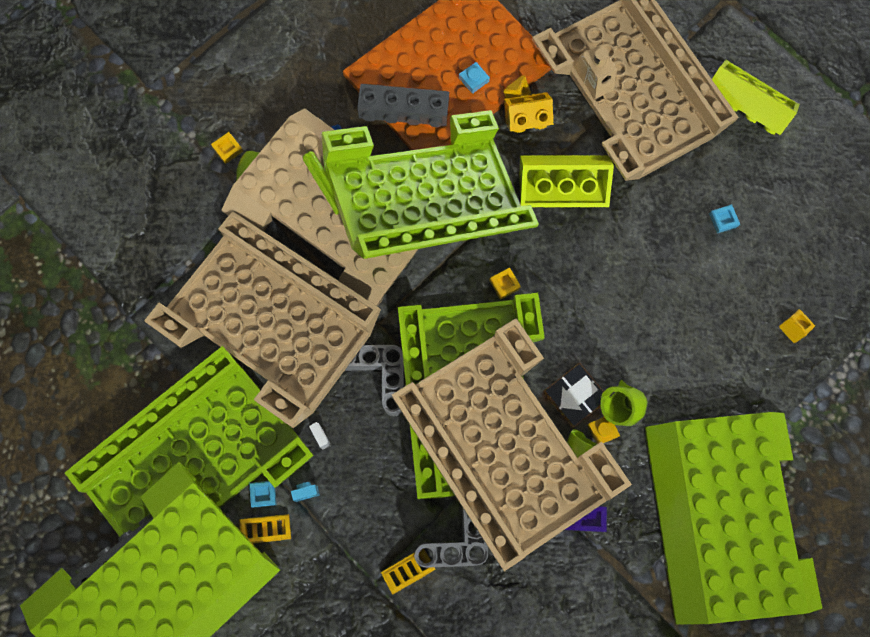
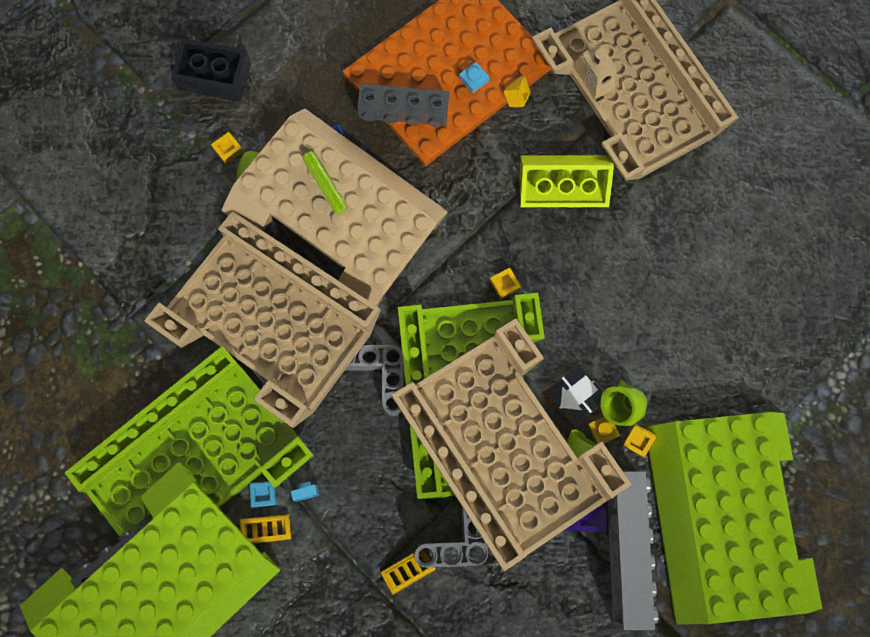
white tile [309,422,330,450] -> none
lime slope [321,110,539,259] -> none
yellow brick [504,92,554,133] -> none
medium azure tile [709,204,740,233] -> none
neon yellow slope [712,60,800,135] -> none
yellow slope [779,309,815,343] -> none
none -> black brick [171,38,251,102]
none -> light grey brick [607,472,658,630]
none -> yellow plate [623,424,656,457]

